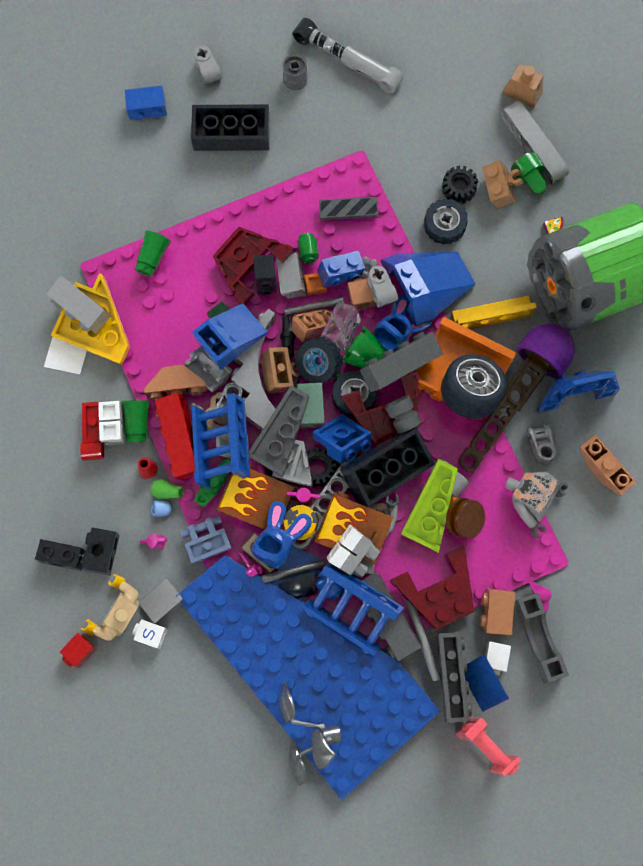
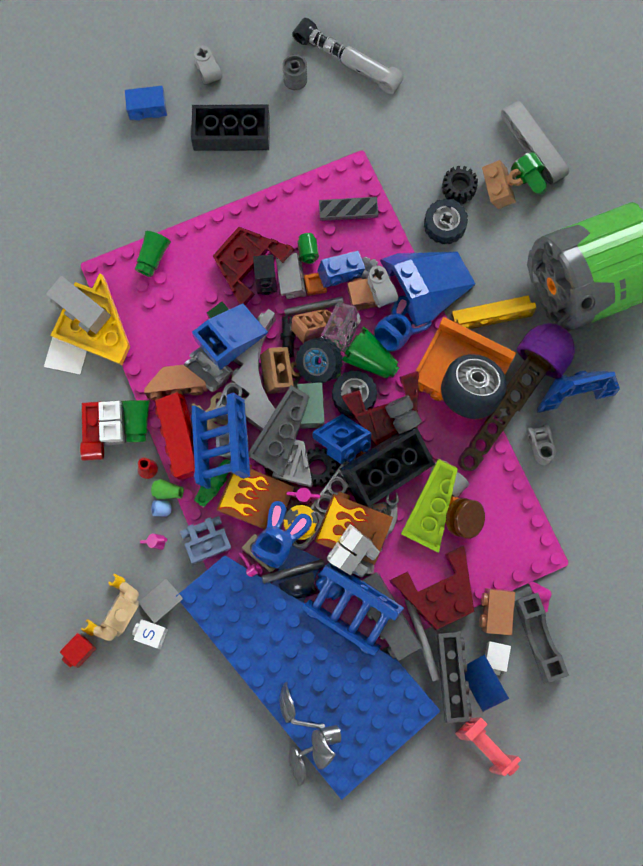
black brick [35,539,86,571] -> none
black brick [80,527,120,576] -> none
dark grey brick [360,332,443,392] -> none
medium nougat torso [502,64,543,108] -> none
torso [505,472,568,538] -> none
tile [543,217,564,234] -> none
nougat slope [579,435,637,496] -> none

